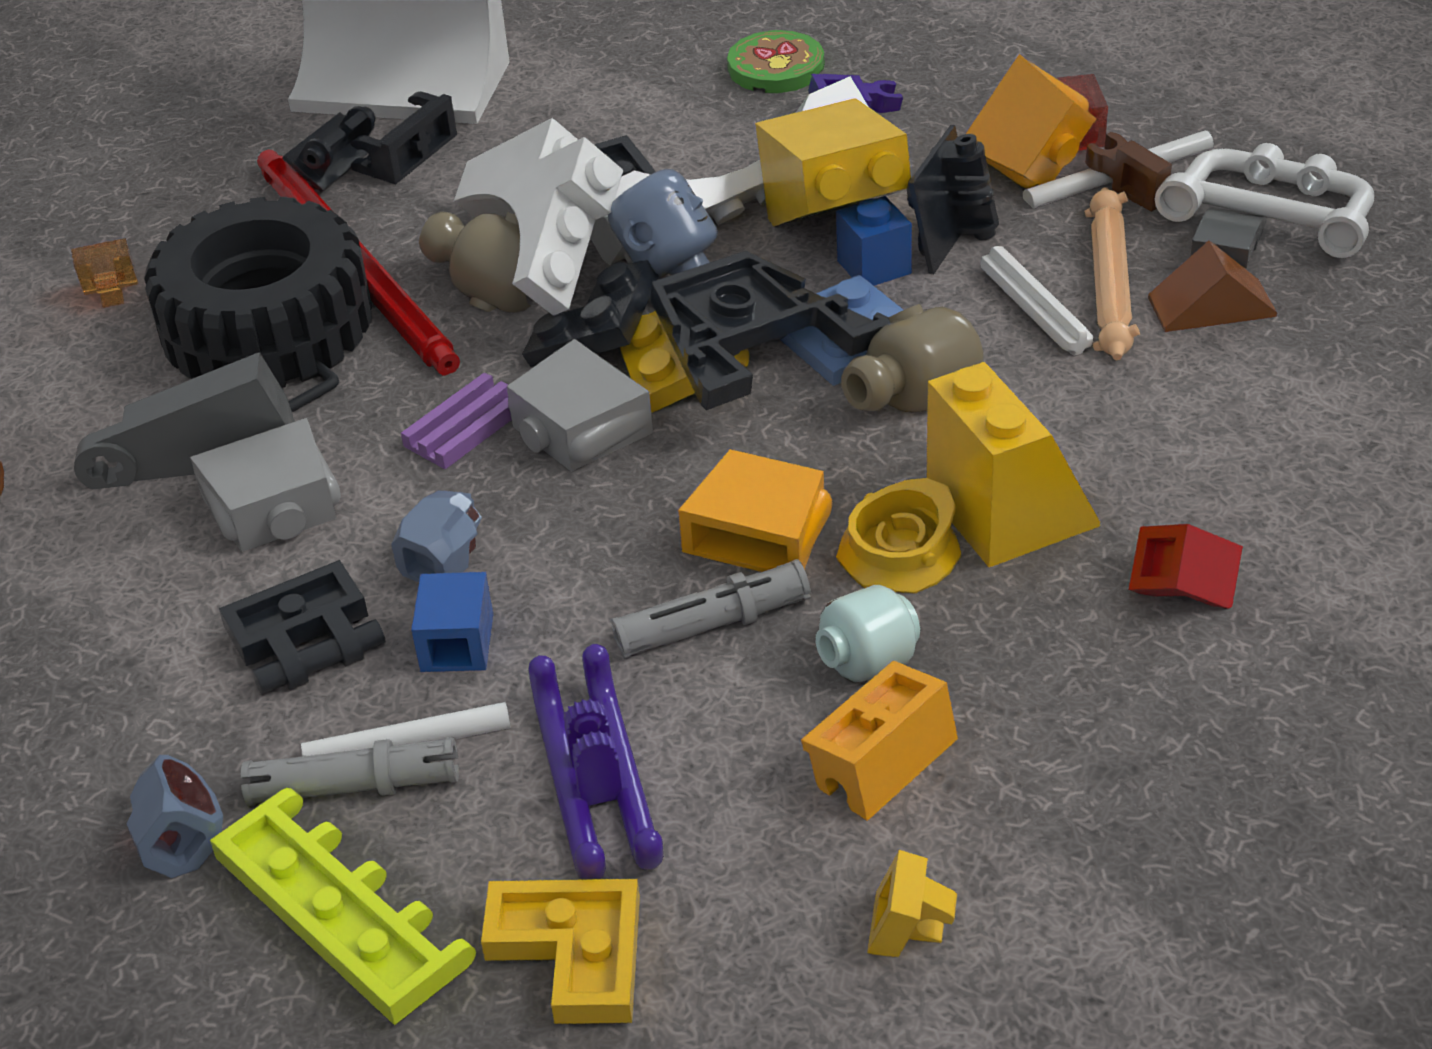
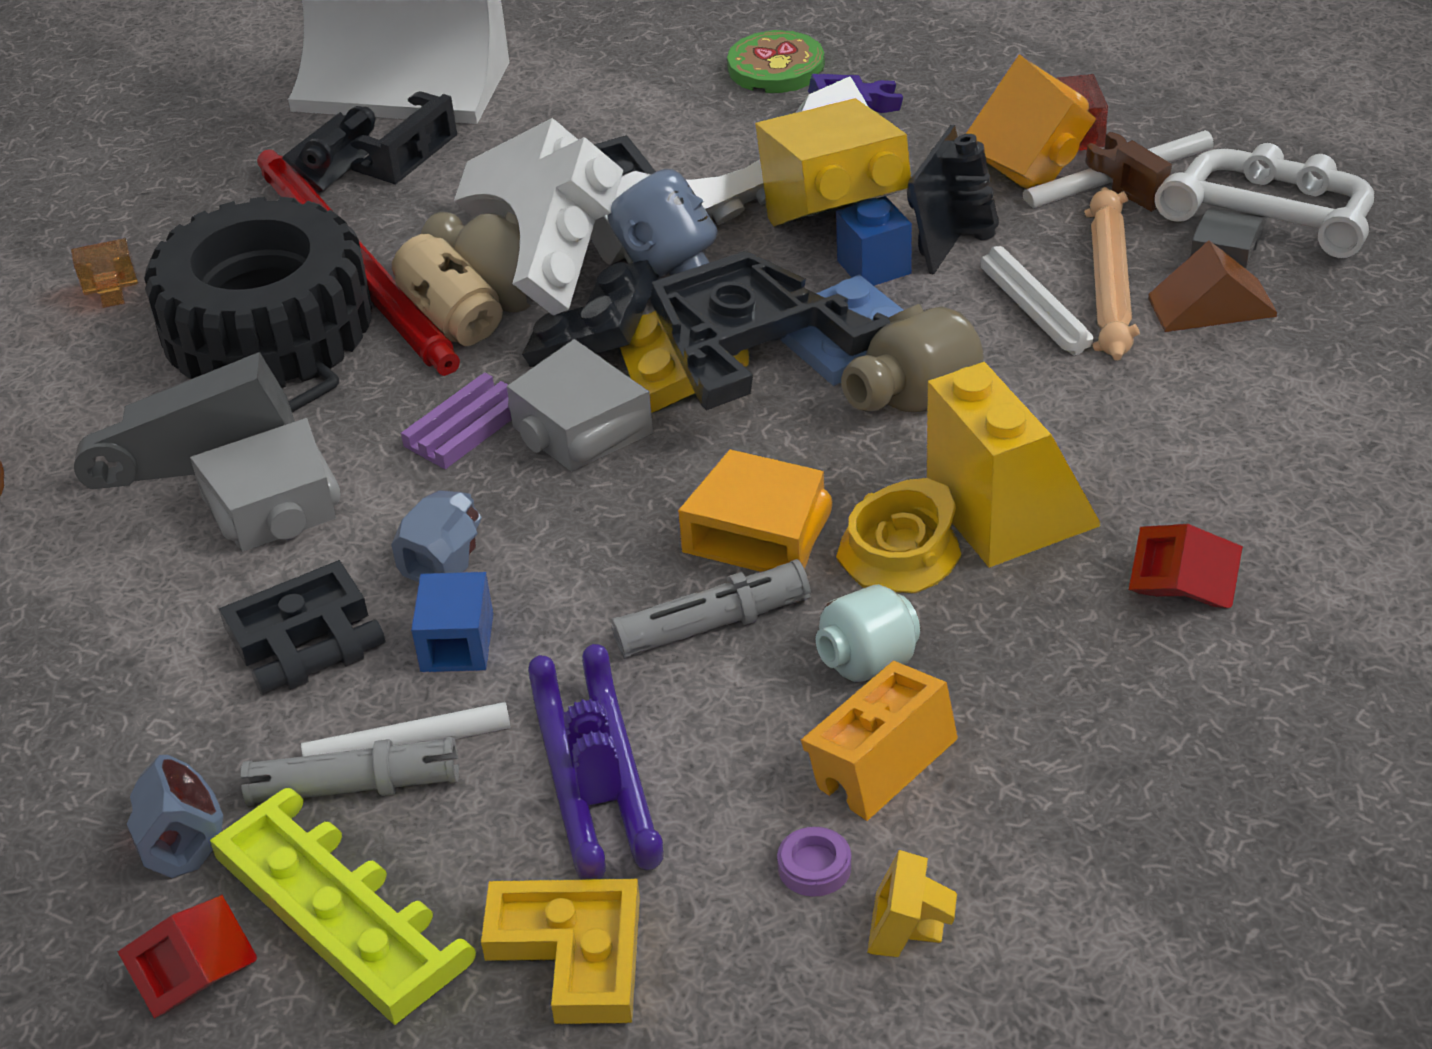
none -> red panel [117,895,257,1019]
none -> tan piece [392,234,503,346]
none -> medium lavender tile [777,827,851,896]

